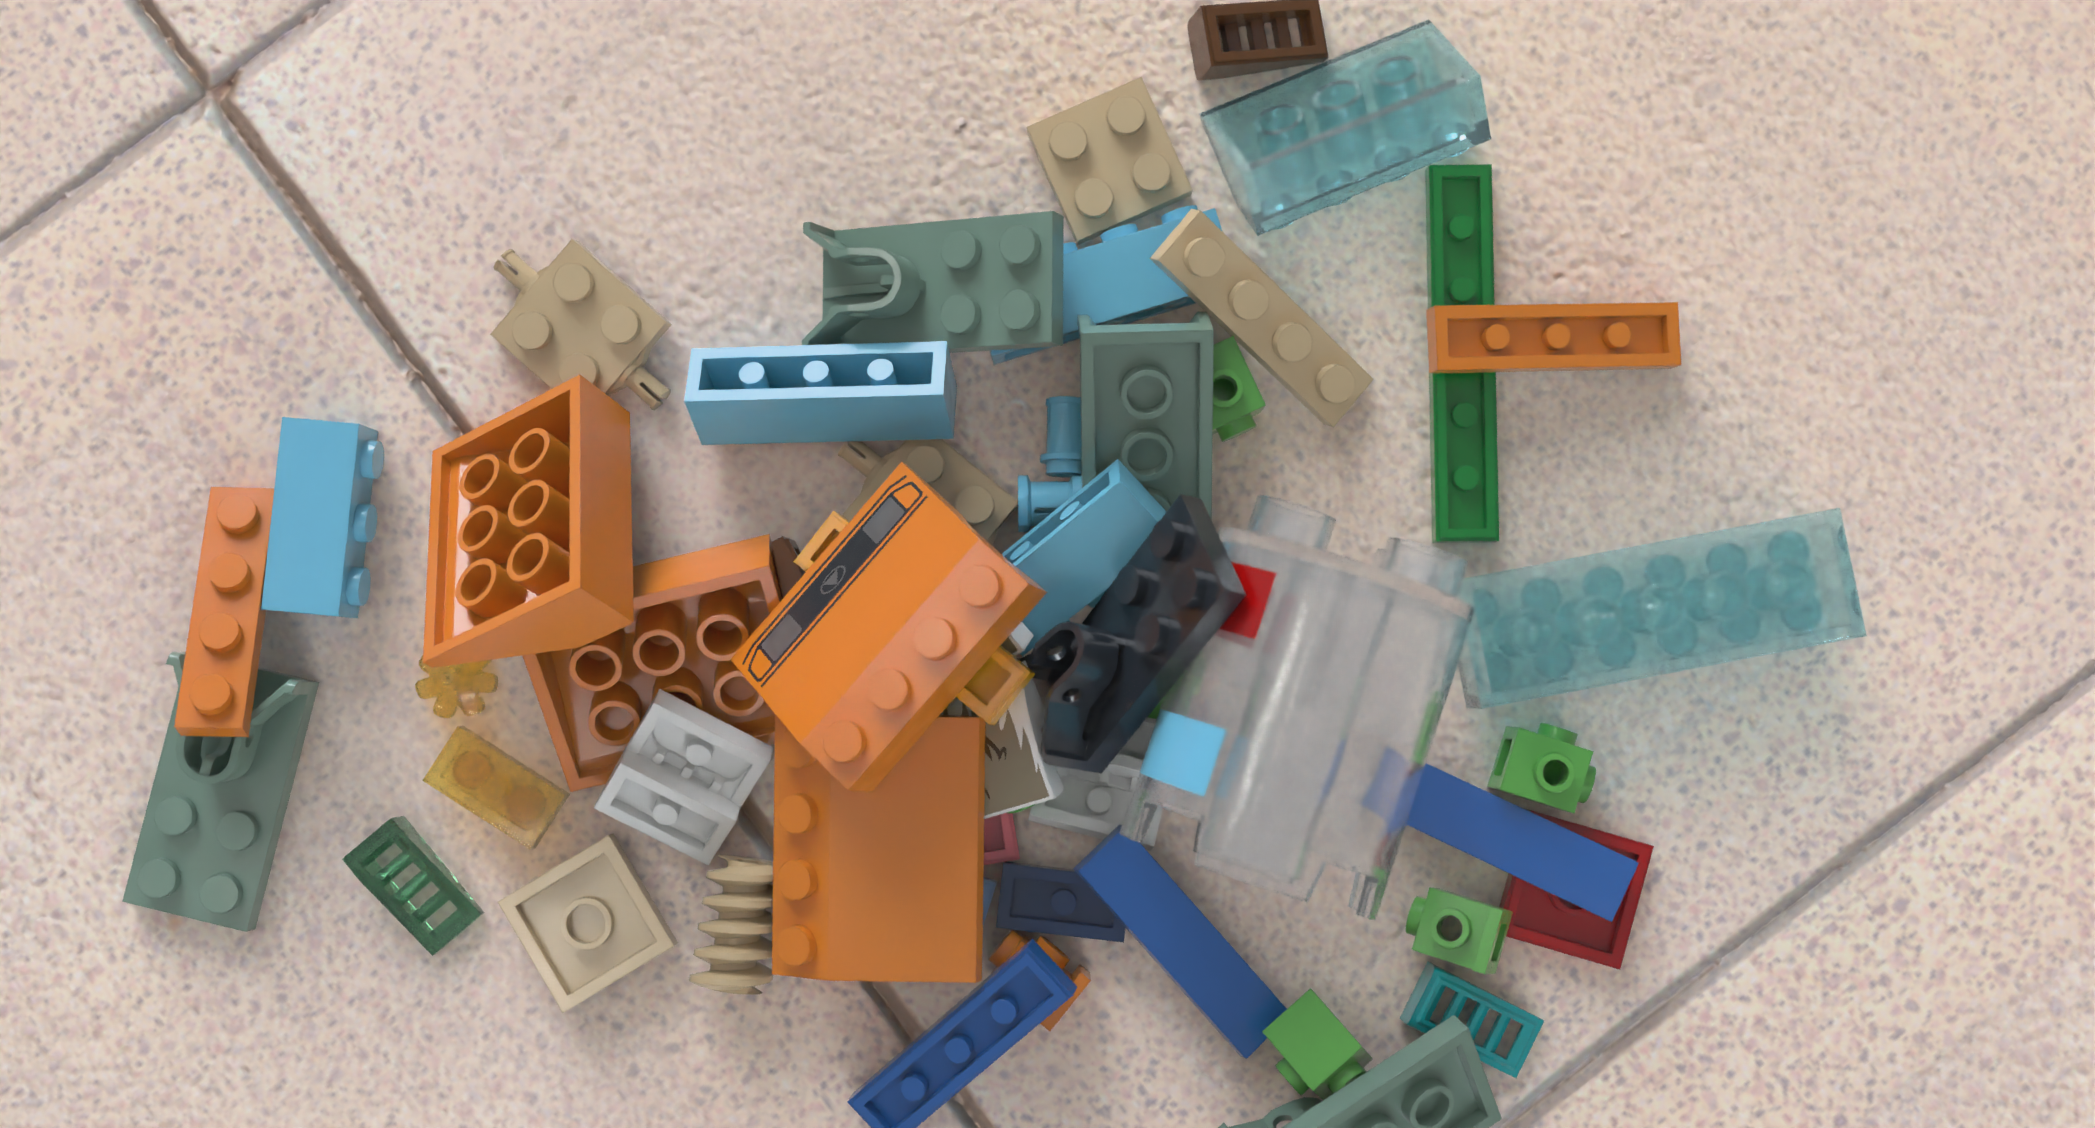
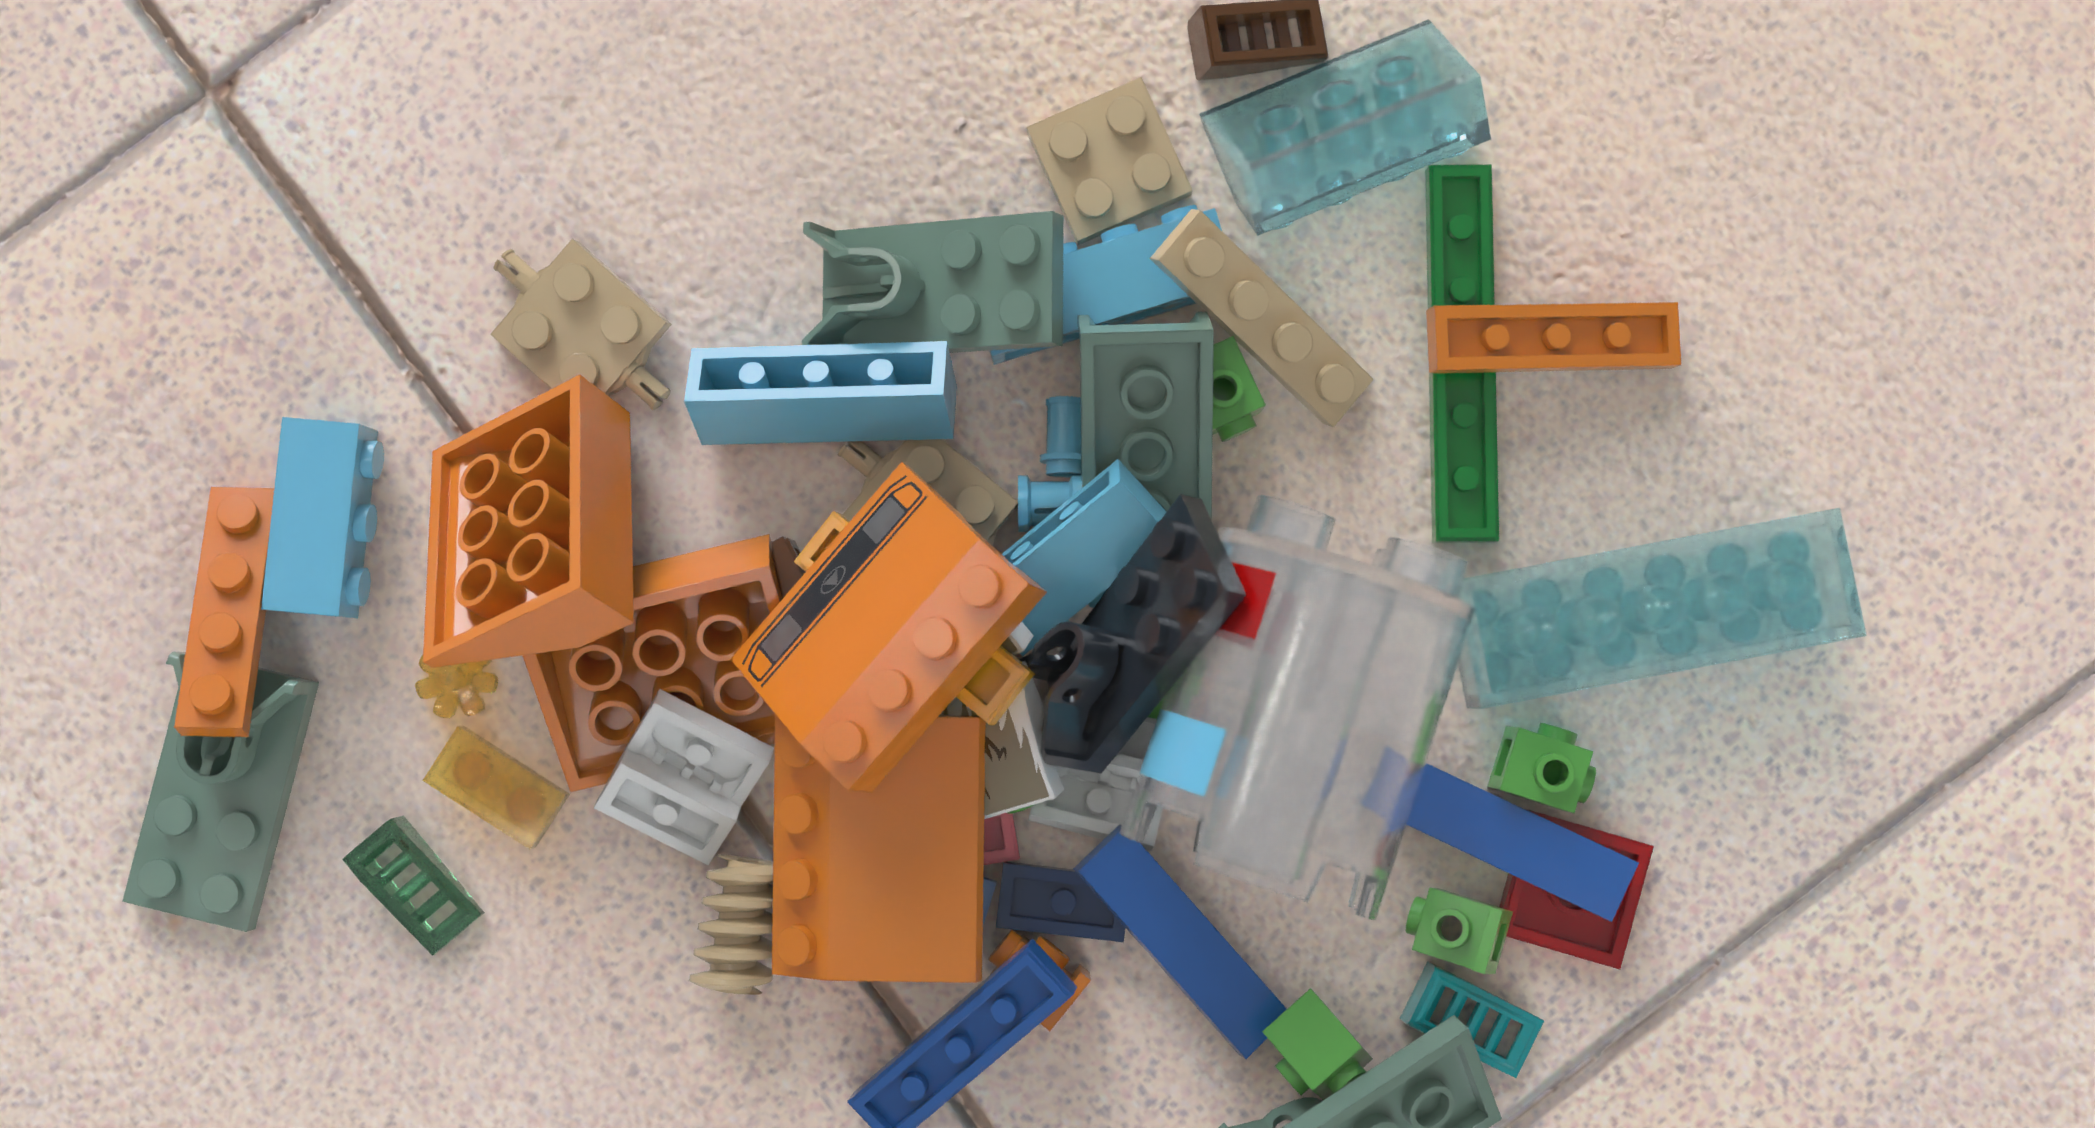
tan plate [498,833,678,1013] -> none

